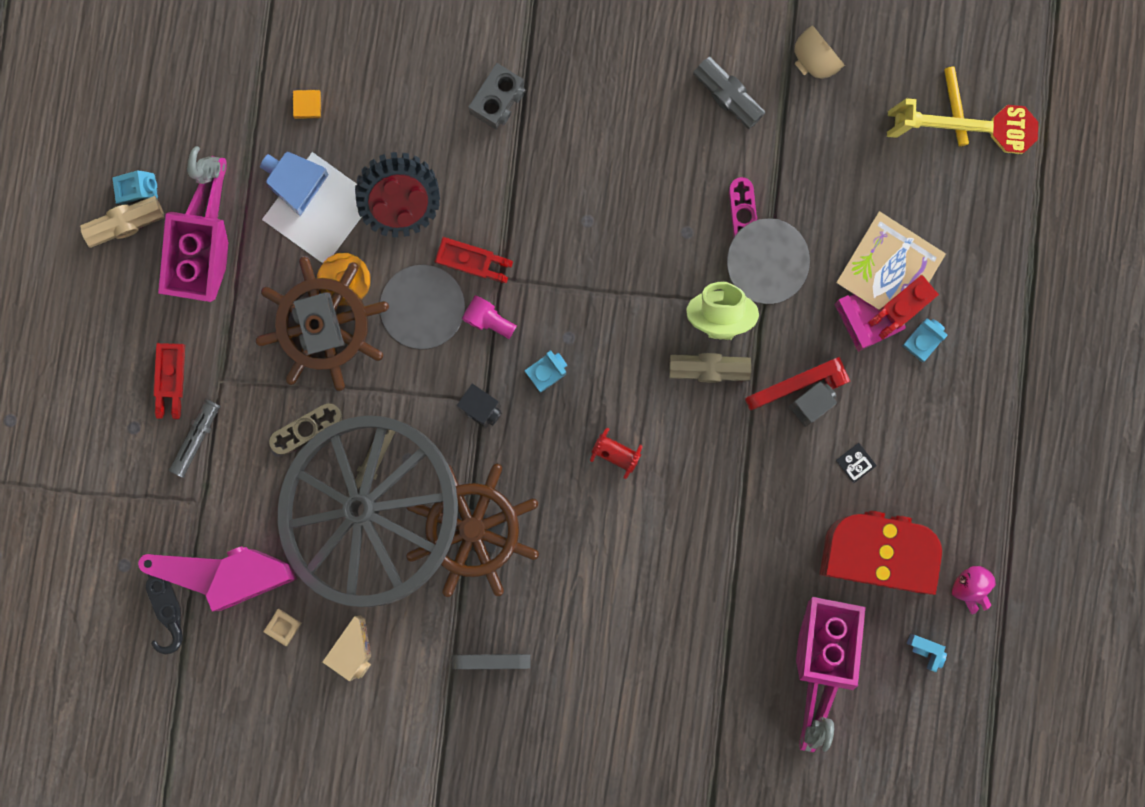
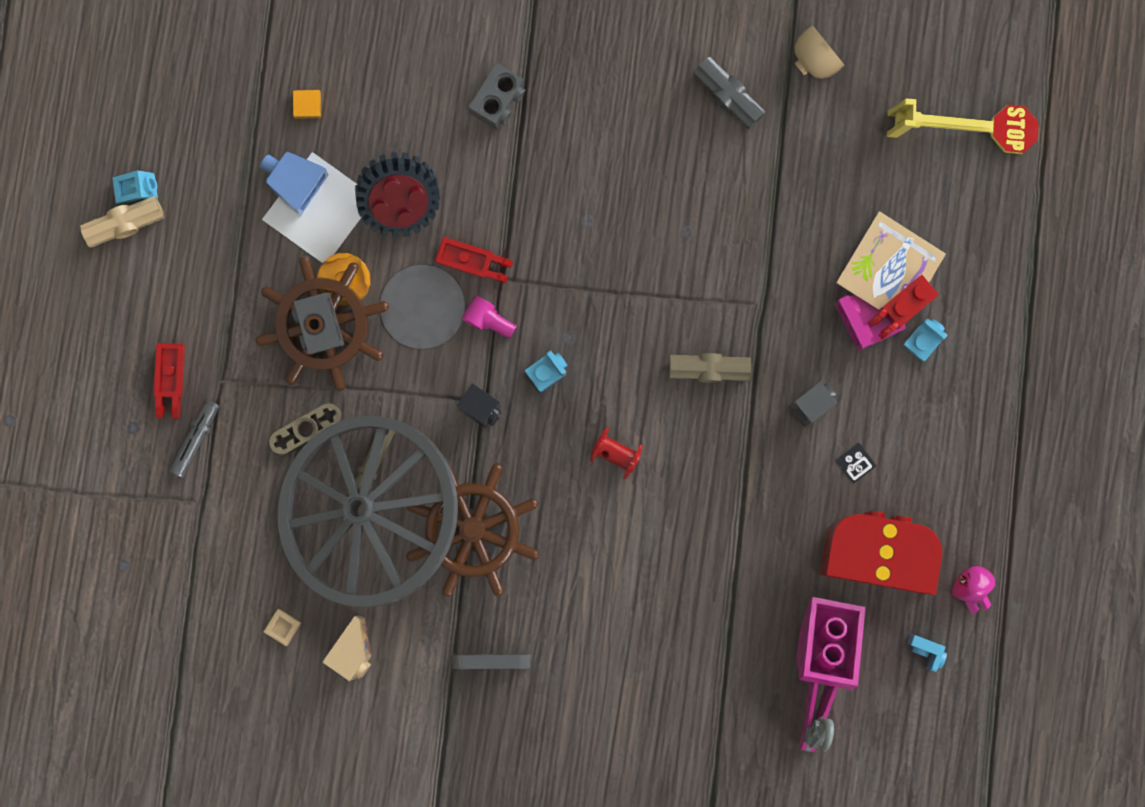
dark pink slope [138,546,297,655] -> none
dark pink slope [158,146,229,302] -> none
yellowish green helmet [686,282,759,340] -> none
flat silver sticker [727,218,810,304] -> none
dark pink beam [729,177,757,237] -> none
red beam [745,357,851,411] -> none
yellow bar [944,67,969,146] -> none

